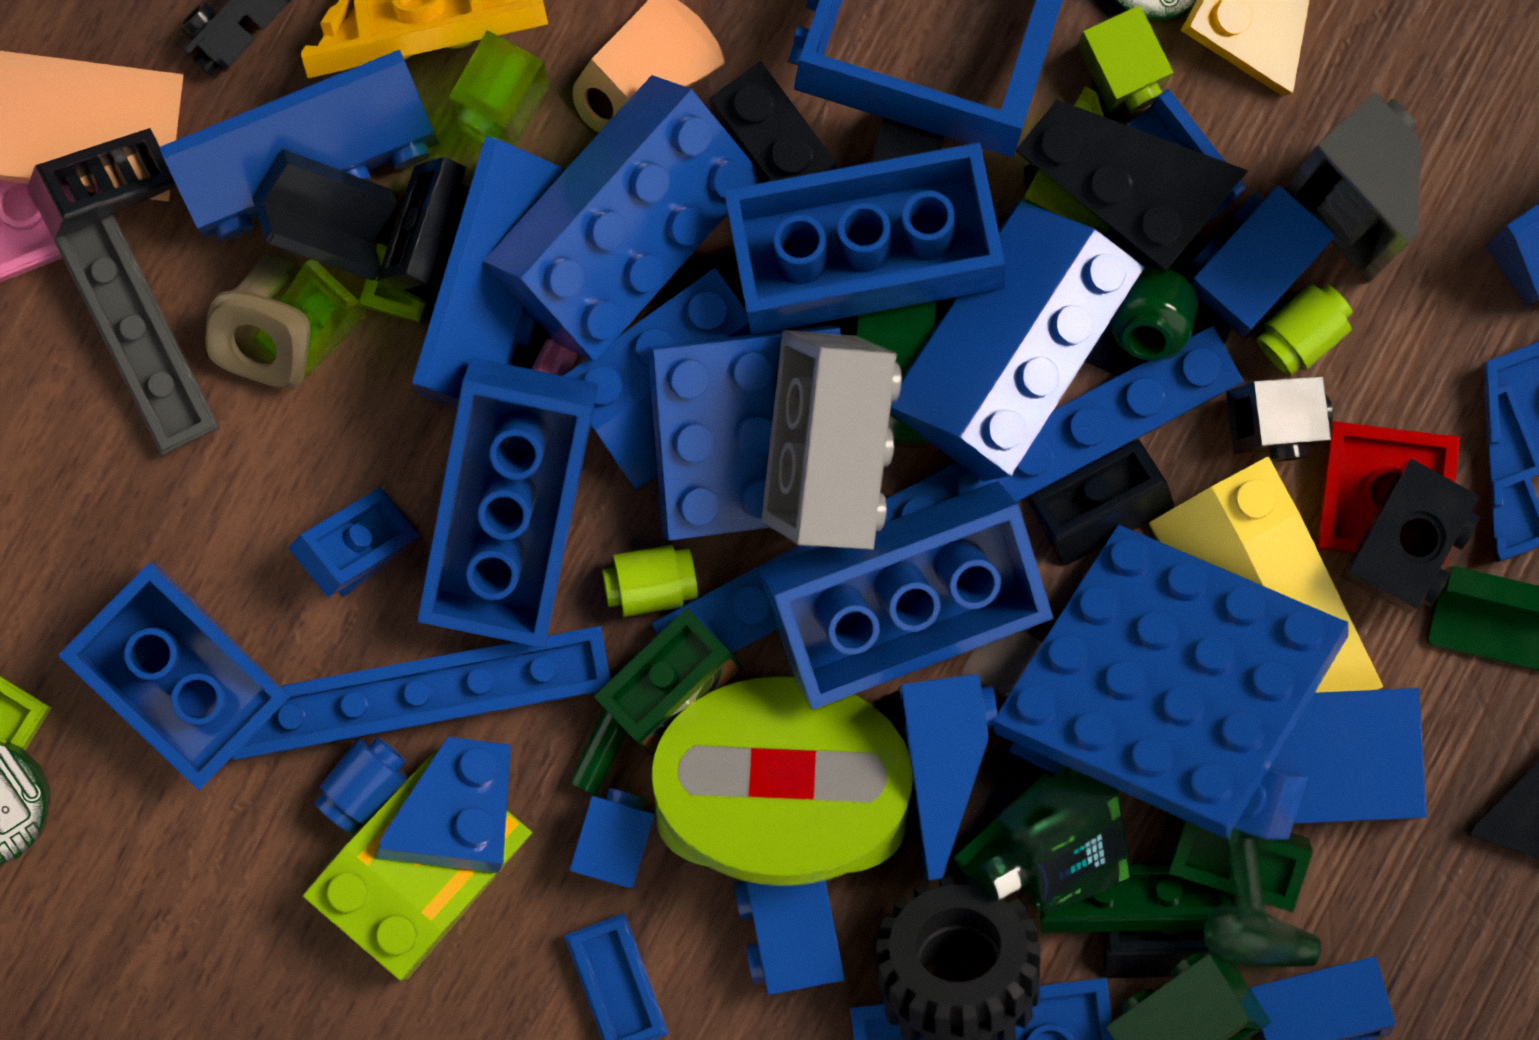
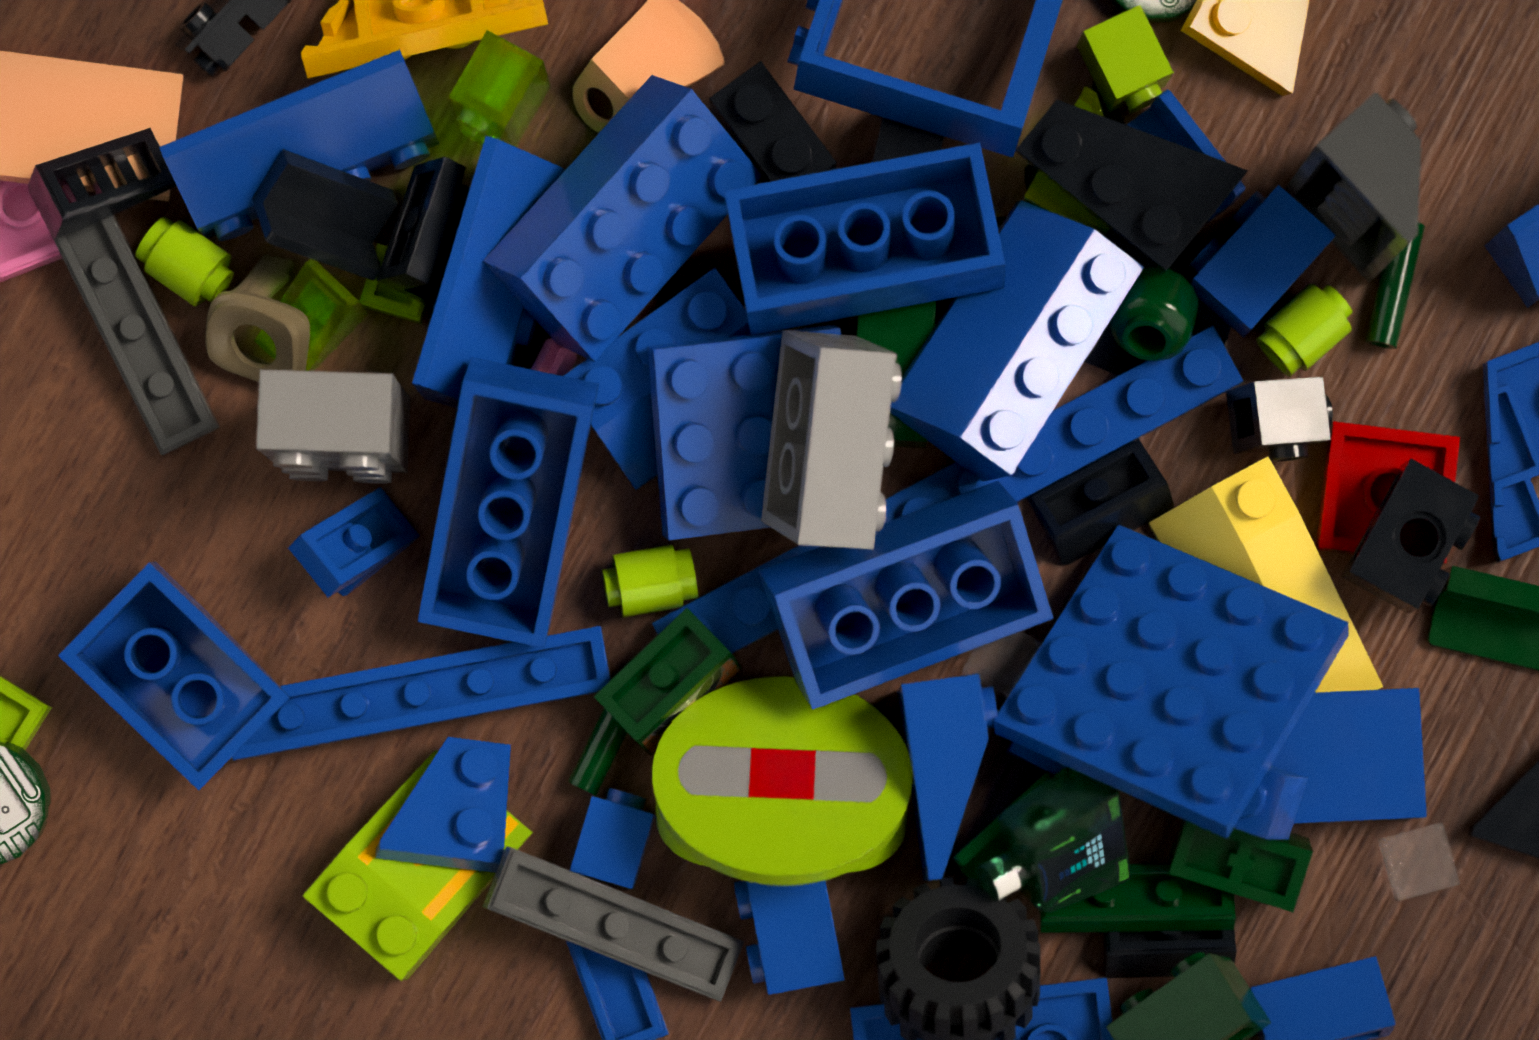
blue brick [314,737,408,835] -> none
clear green piece [1204,828,1321,968] -> none
none -> lime brick [135,217,234,307]
none -> light grey brick [256,370,411,484]
none -> dark grey tile [482,846,744,1002]
none -> dark green piece [1365,222,1425,349]
none -> clear tile [1378,822,1460,901]

